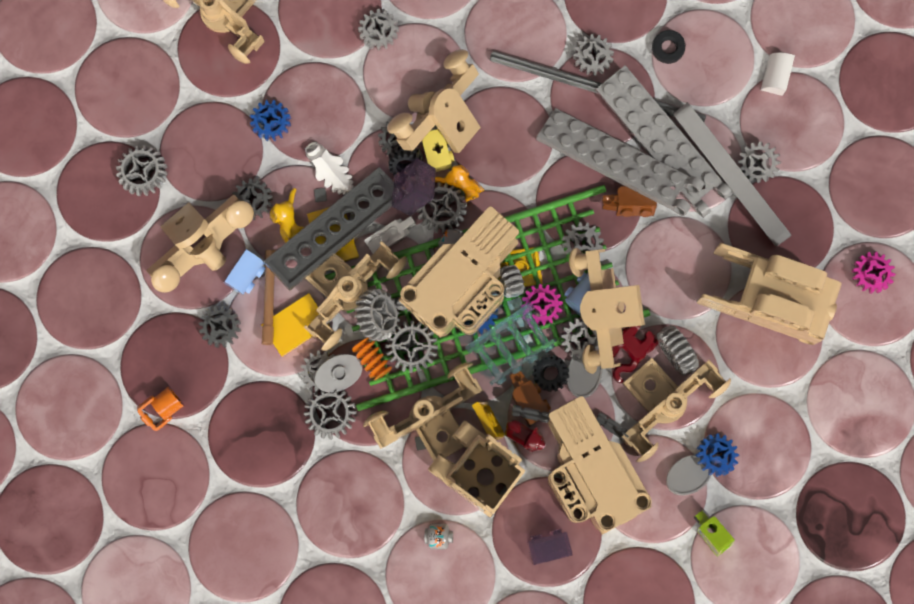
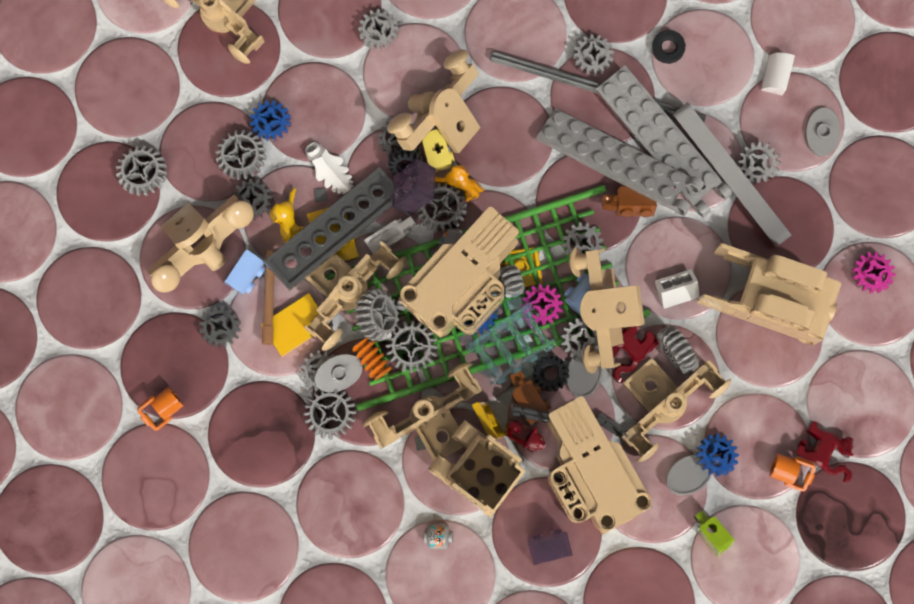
none -> light grey gear [215,130,267,181]
none -> white brick [655,269,700,309]
none -> orange piece [769,453,816,491]
none -> dark red animal [794,421,854,483]
none -> light grey piece [806,108,840,157]

